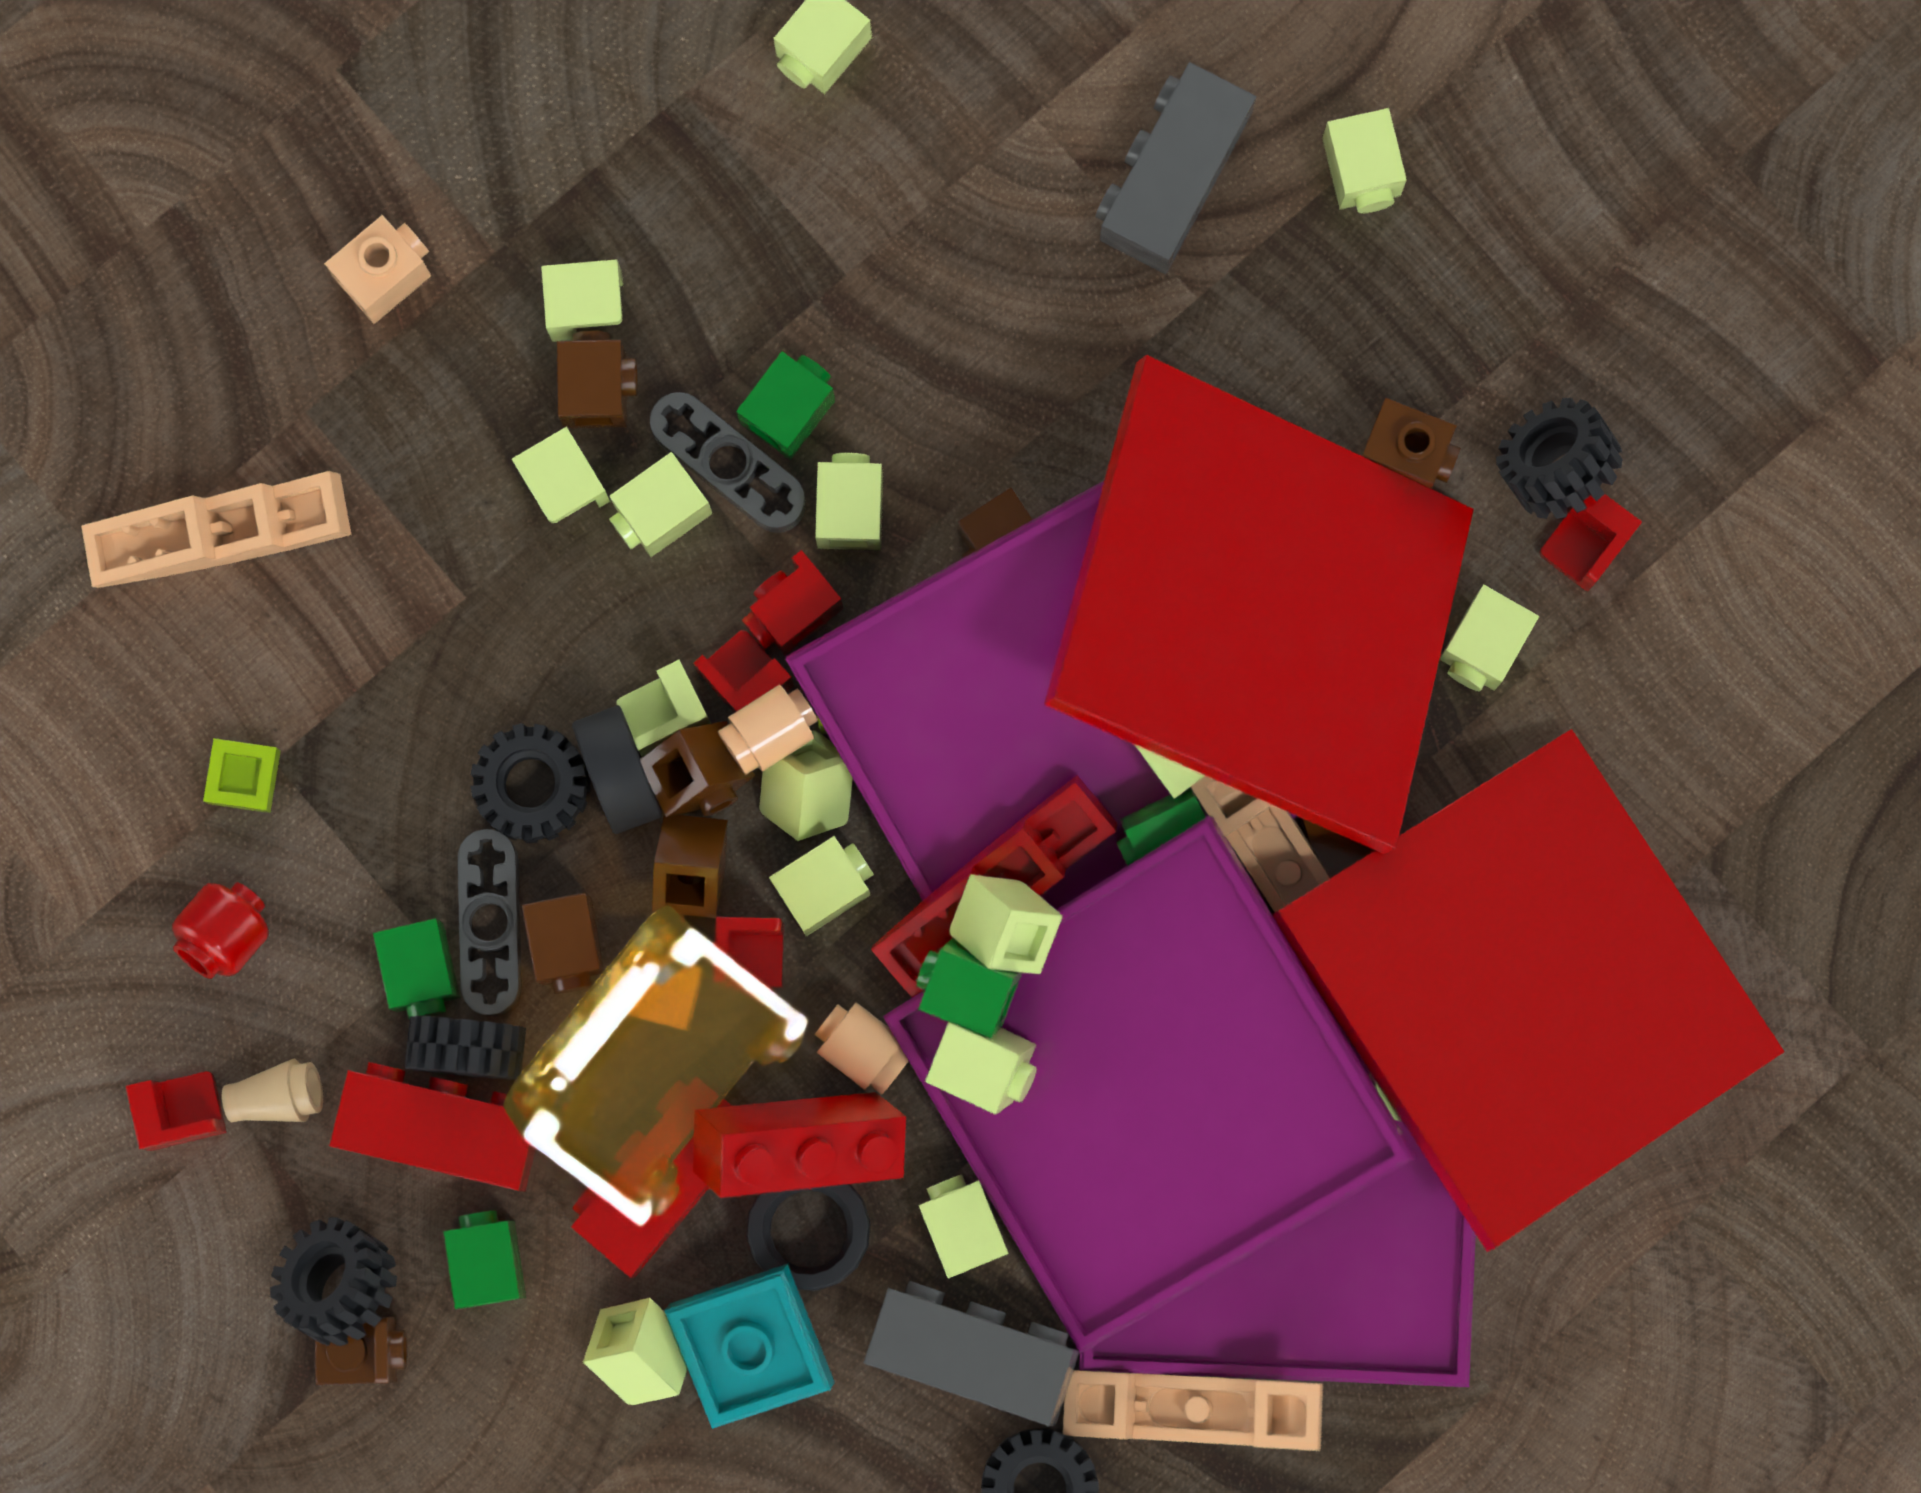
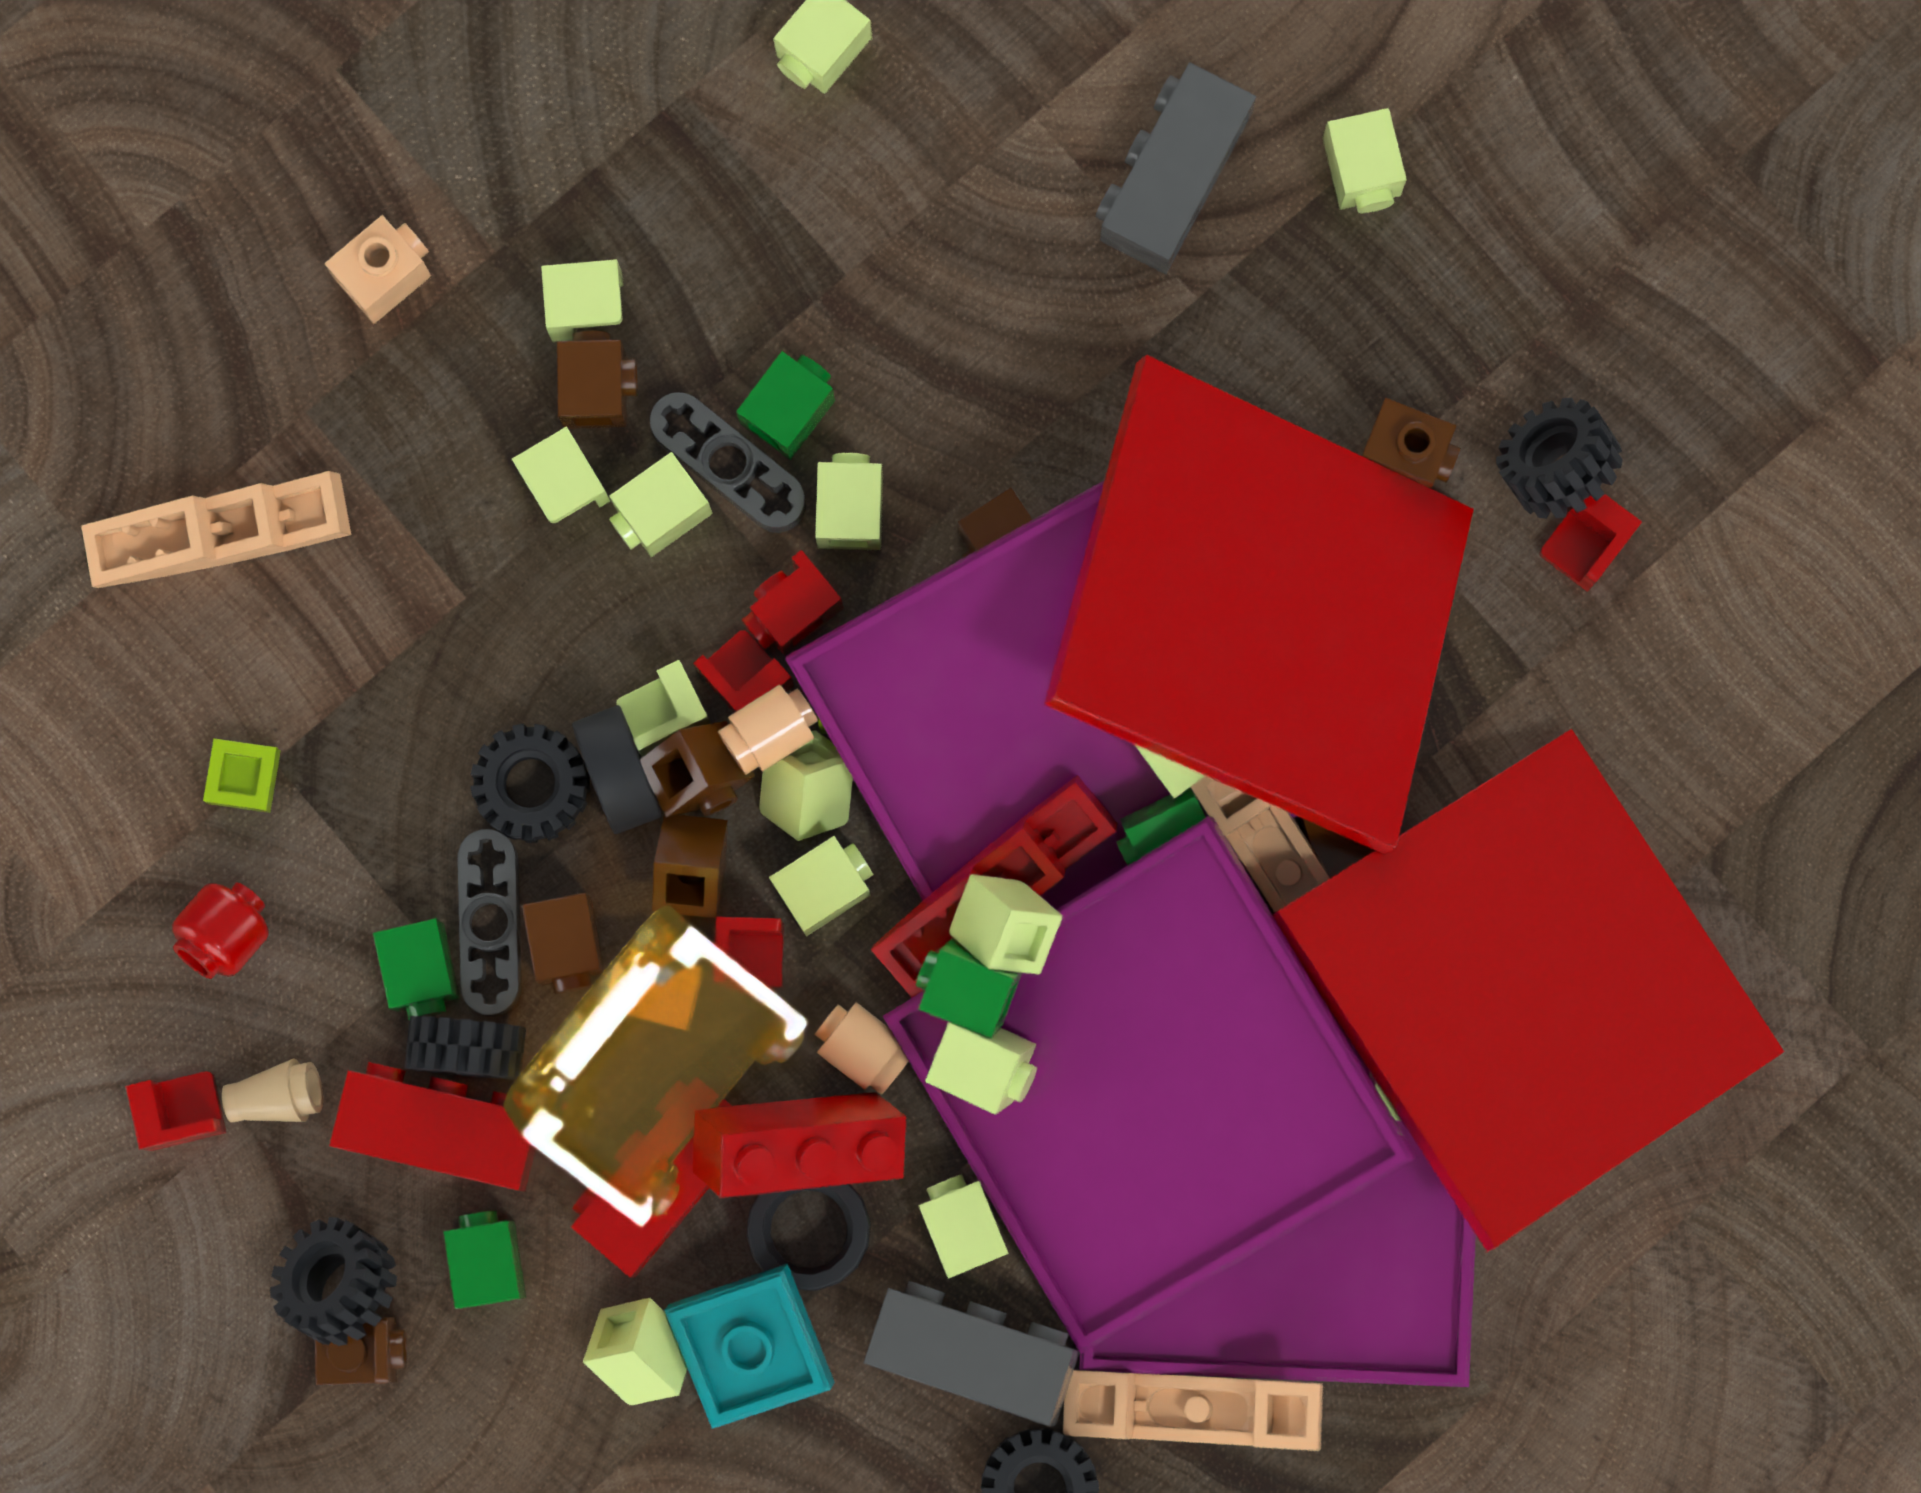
yellowish green brick [1439,585,1539,691] -> none

